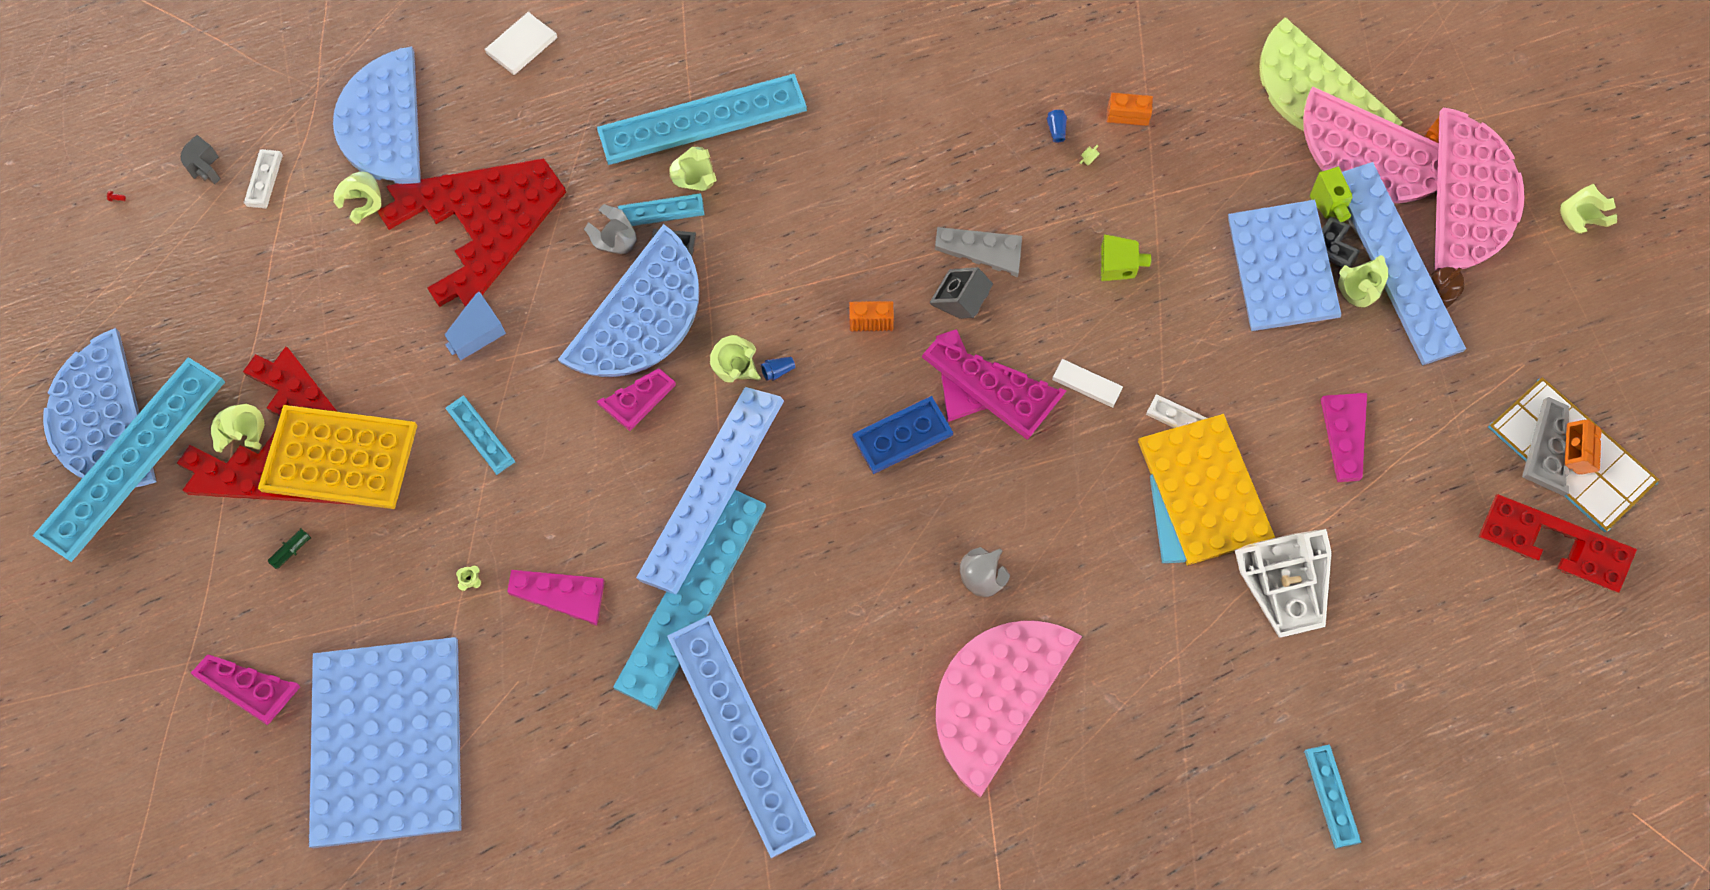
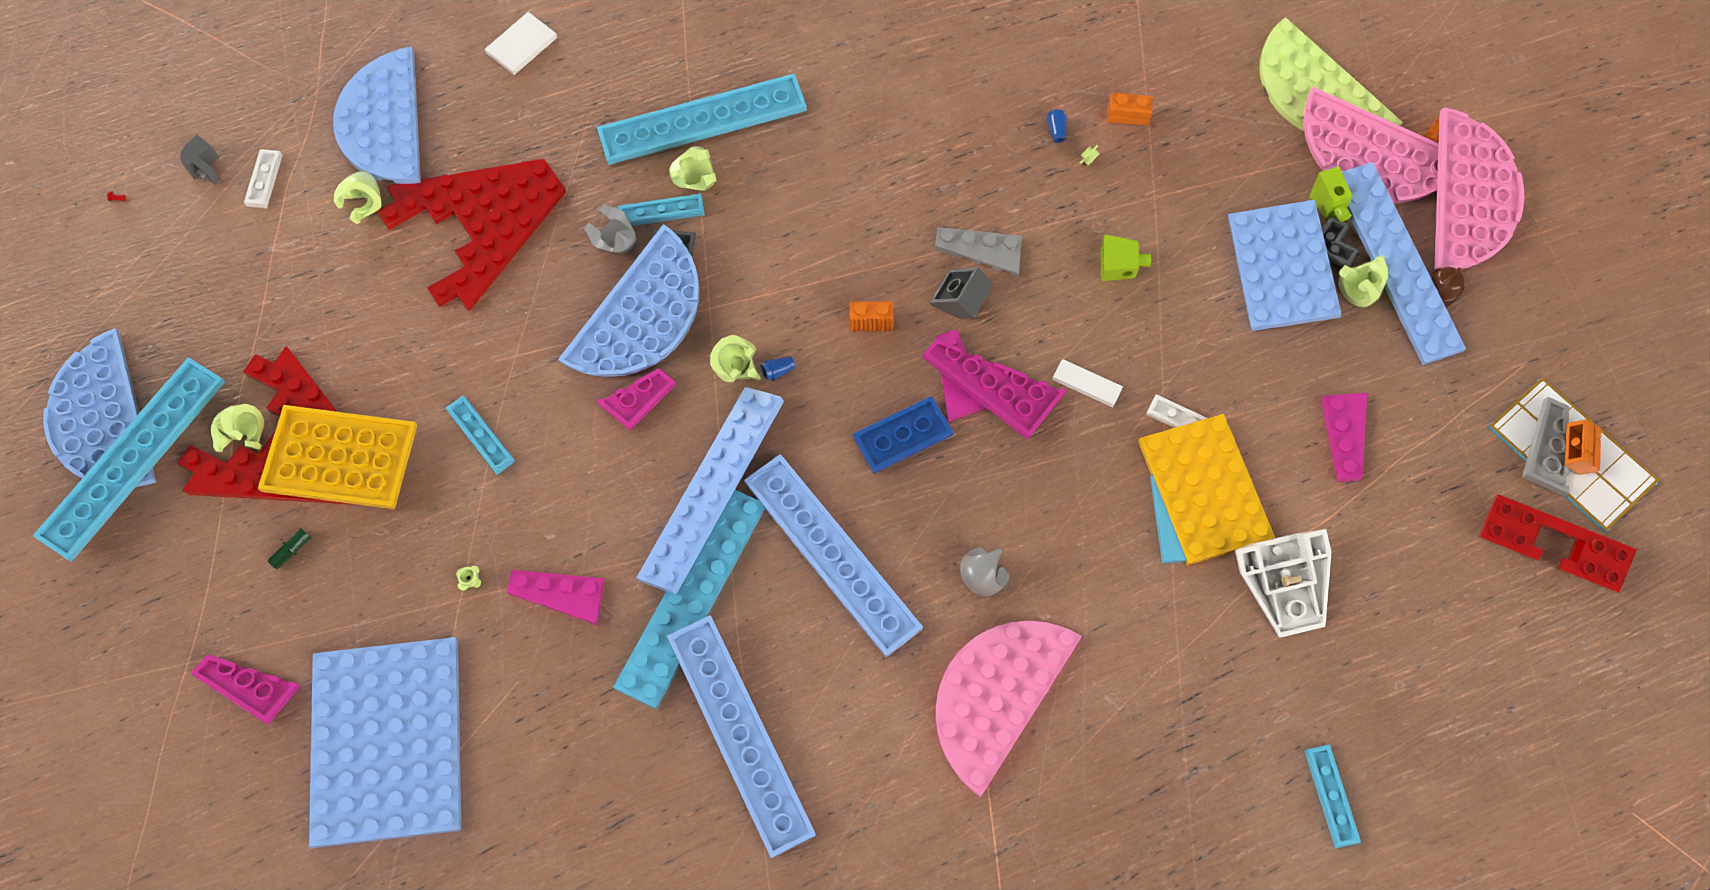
medium blue slope [444,292,506,360] -> none
yellowish green piece [1560,183,1617,233] -> none
none -> light blue plate [744,454,923,658]

